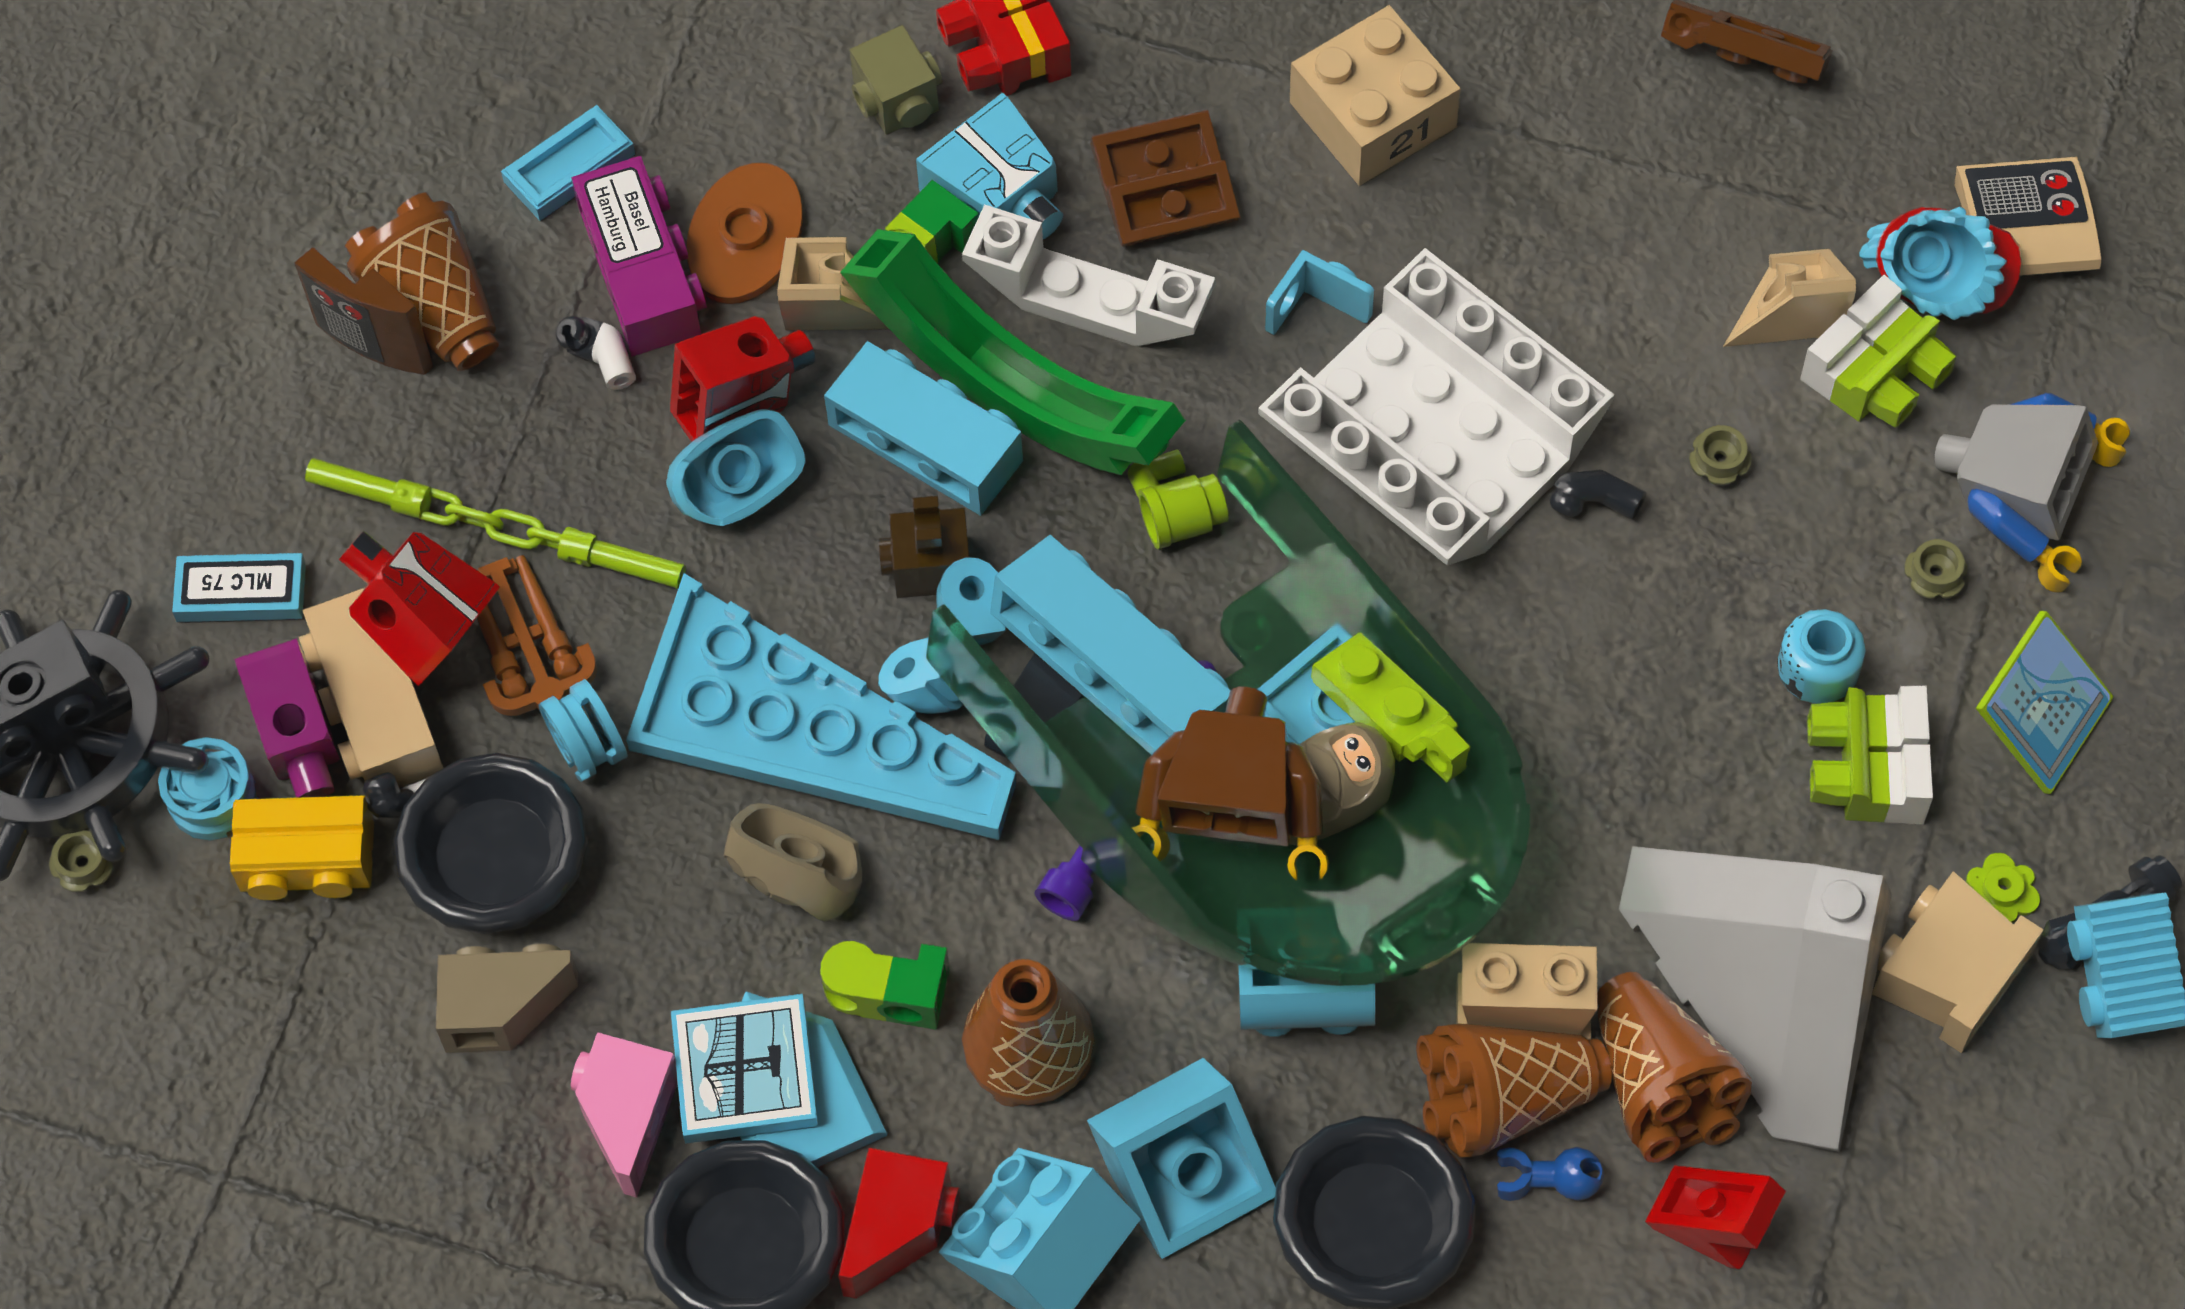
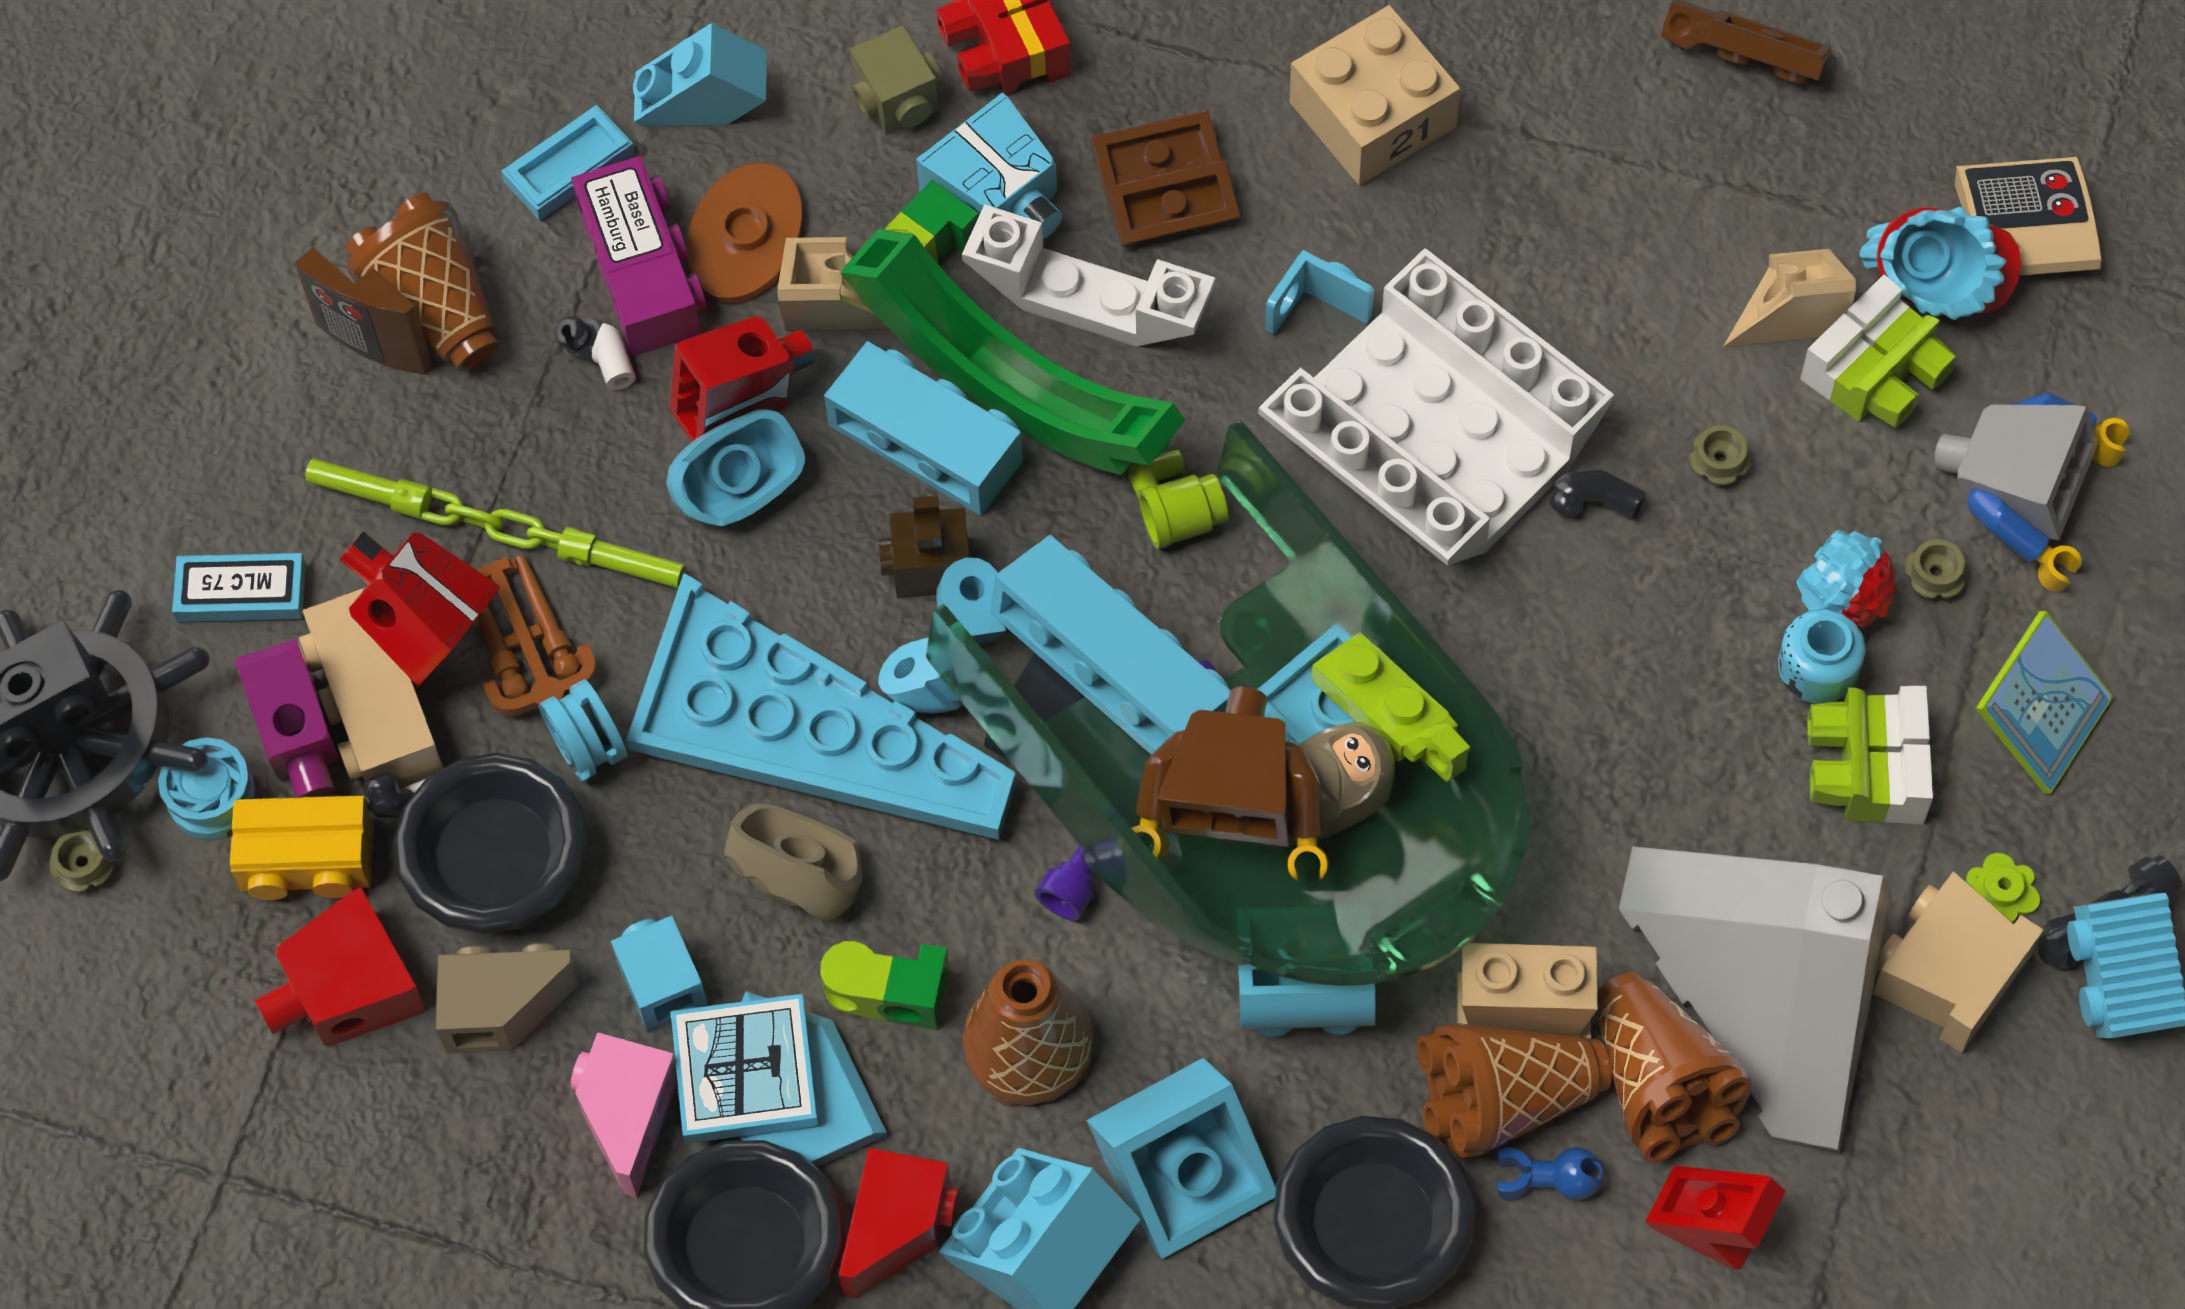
none -> red torso [254,886,426,1046]
none -> medium azure brick [611,916,708,1032]
none -> medium azure slope [633,23,767,127]
none -> medium azure piece [1796,530,1897,629]

